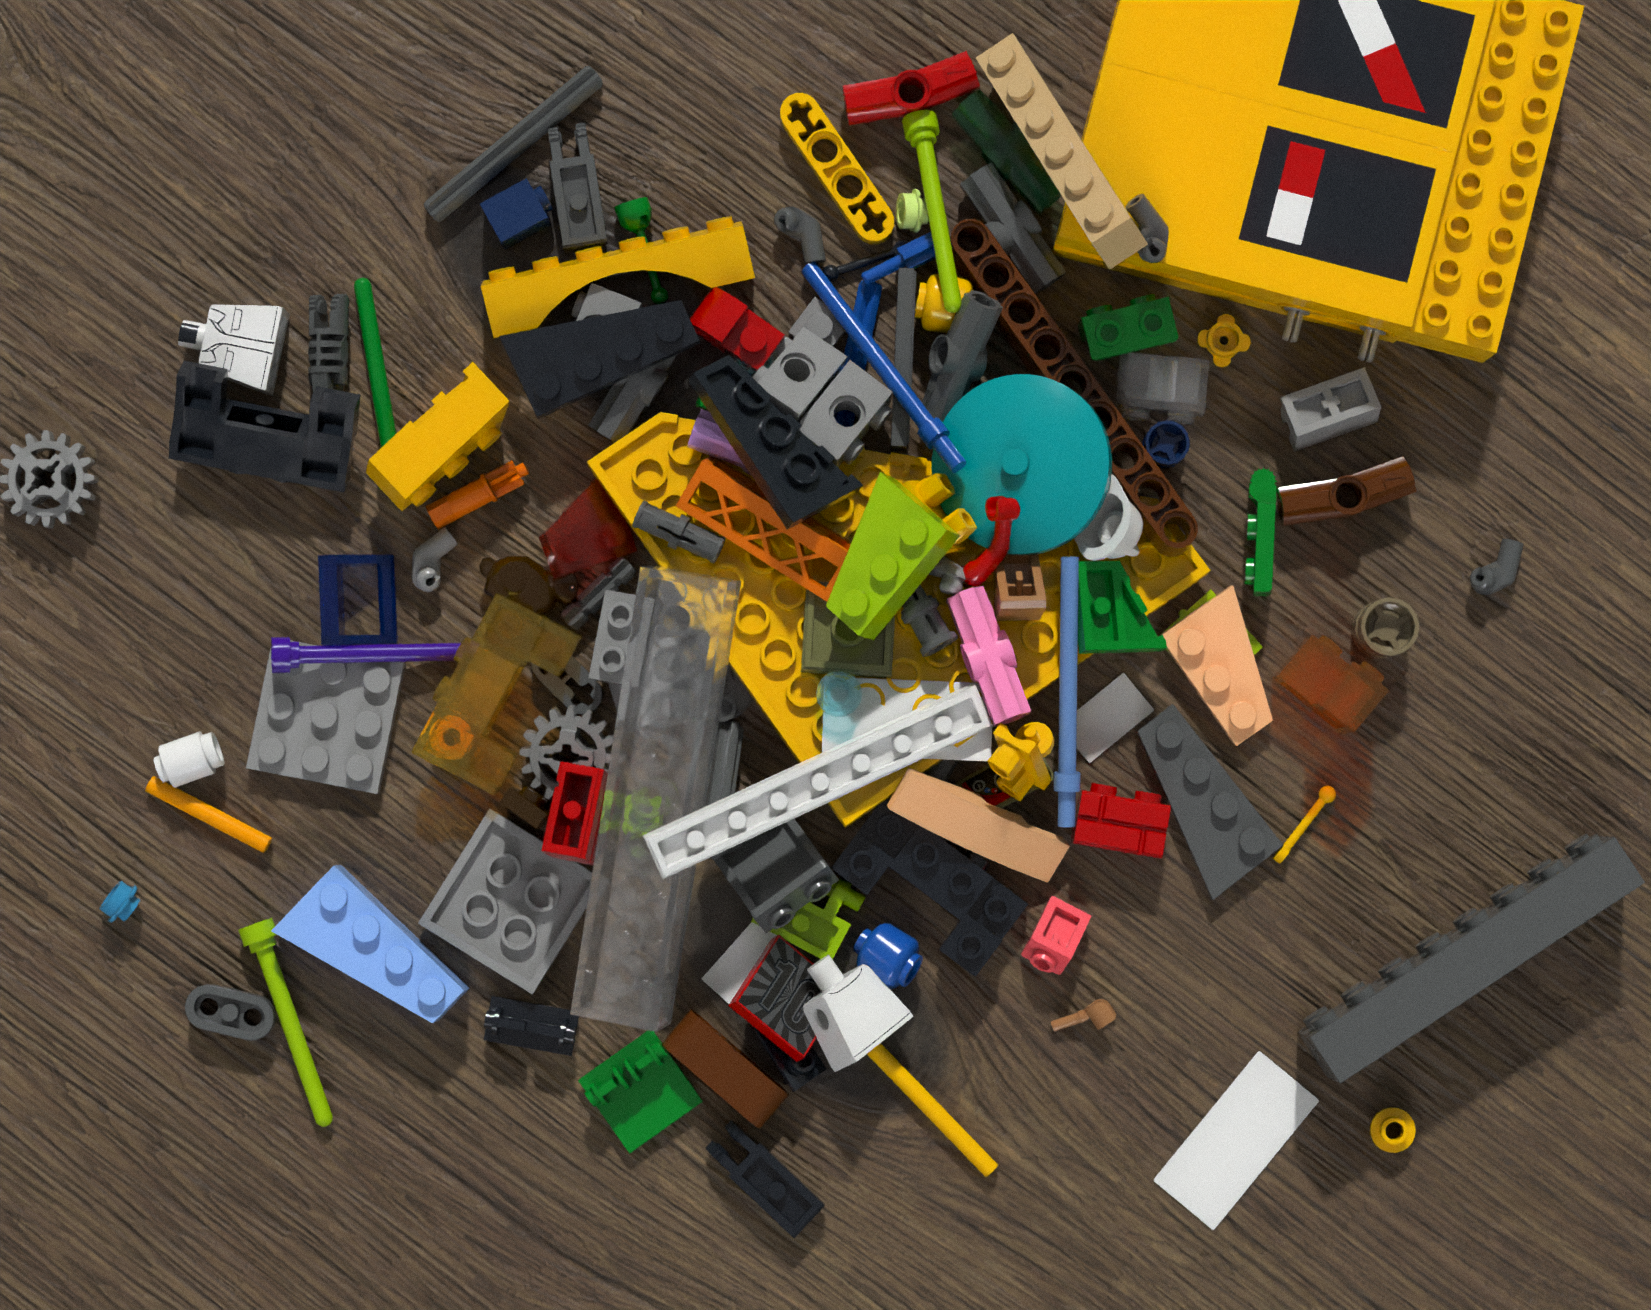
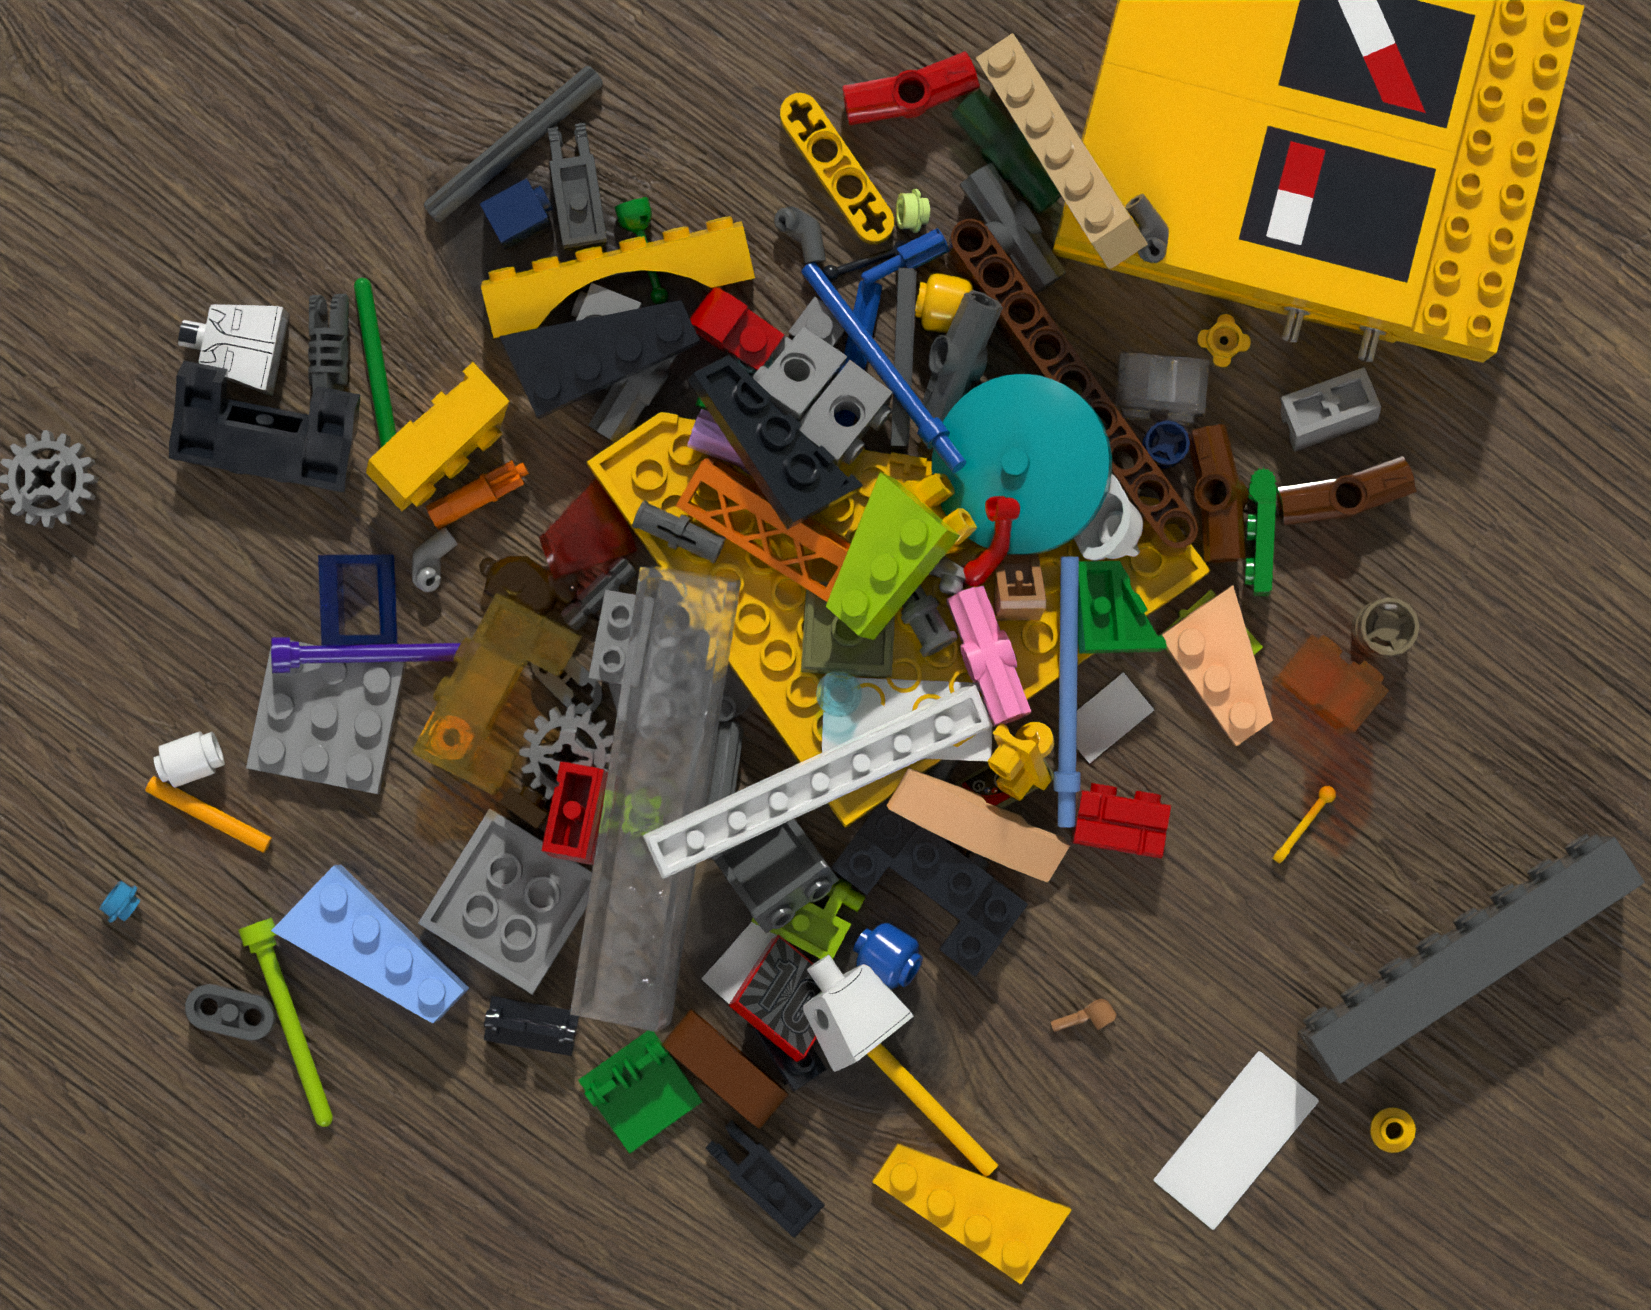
lime piece [902,110,961,313] -> none
coral bracket [1021,895,1092,975] -> none
green bracket [1078,294,1178,361] -> none
dark grey wing [1136,704,1283,900] -> none
dark grey arm [1470,539,1524,595] -> none
none -> yellow wing [872,1143,1072,1284]
none -> reddish brown piece [1188,424,1249,563]

